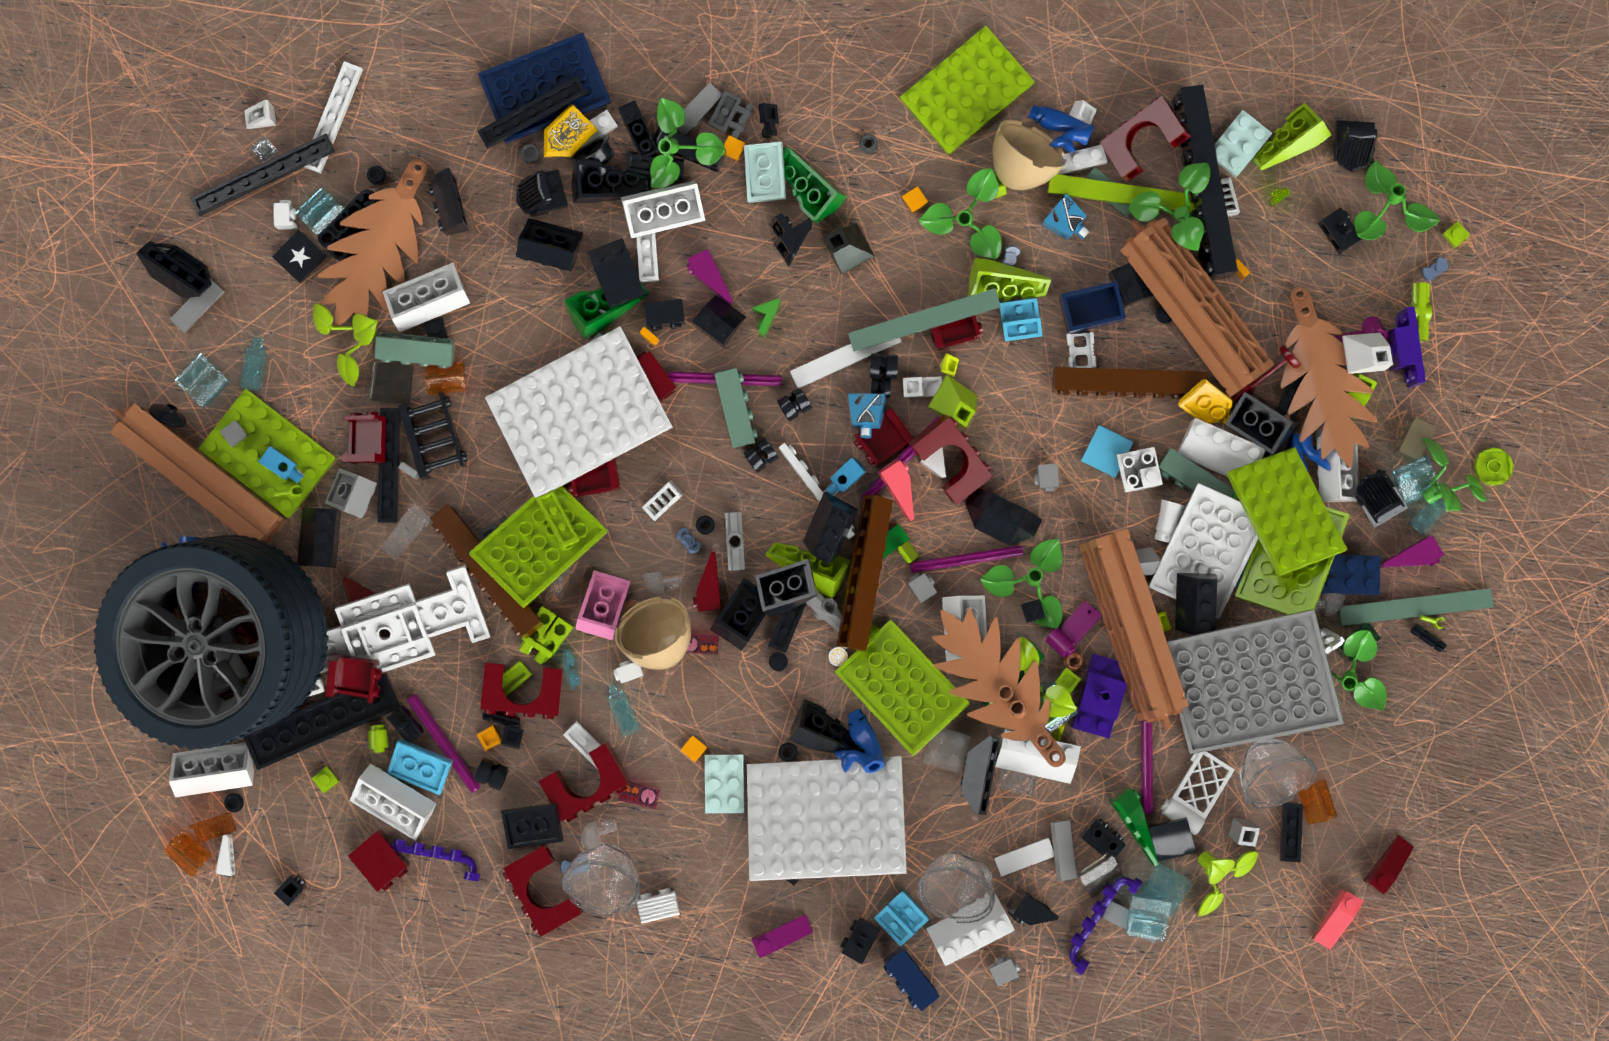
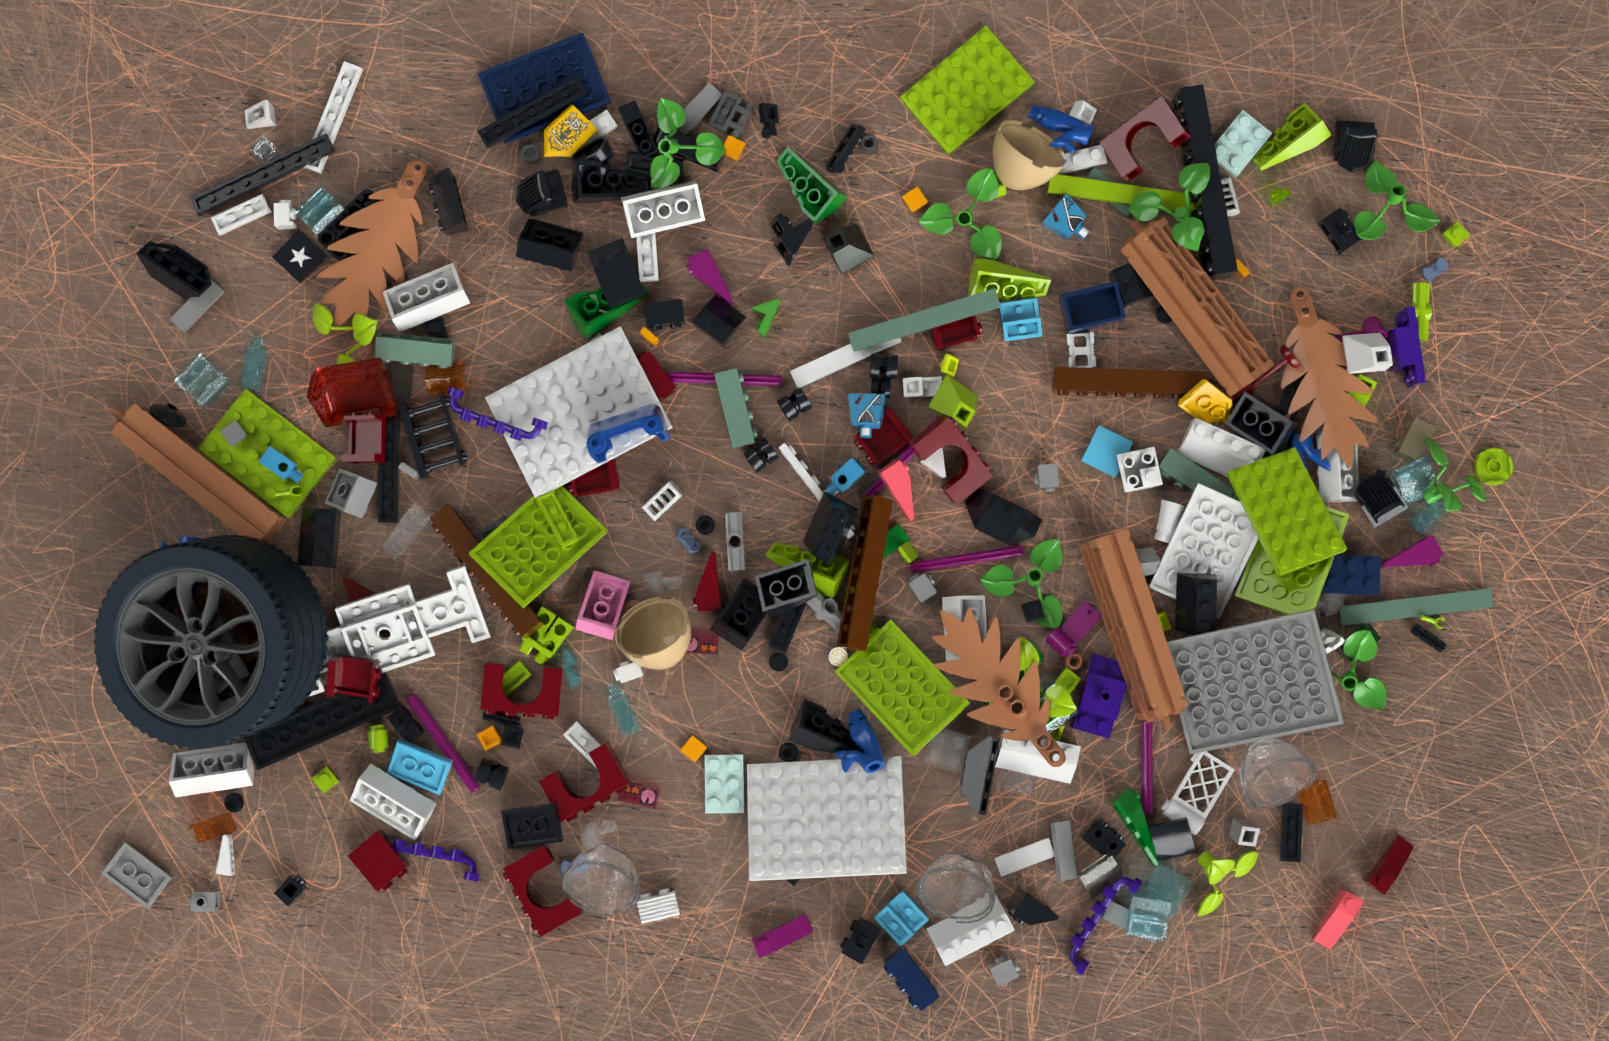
clear orange panel [164,830,212,877] -> none
black plate [367,166,386,185] -> none
light aqua plate [744,142,786,203] -> none
sand blue piece [1002,245,1021,267] -> none
none -> light grey plate [101,842,173,909]
none -> light grey brick [189,890,220,912]
none -> white tile [211,194,272,236]
none -> clear red windscreen [306,358,398,428]
none -> dark purple bar [447,386,548,441]
none -> blue windscreen [586,404,671,463]
none -> black plate [826,124,866,173]

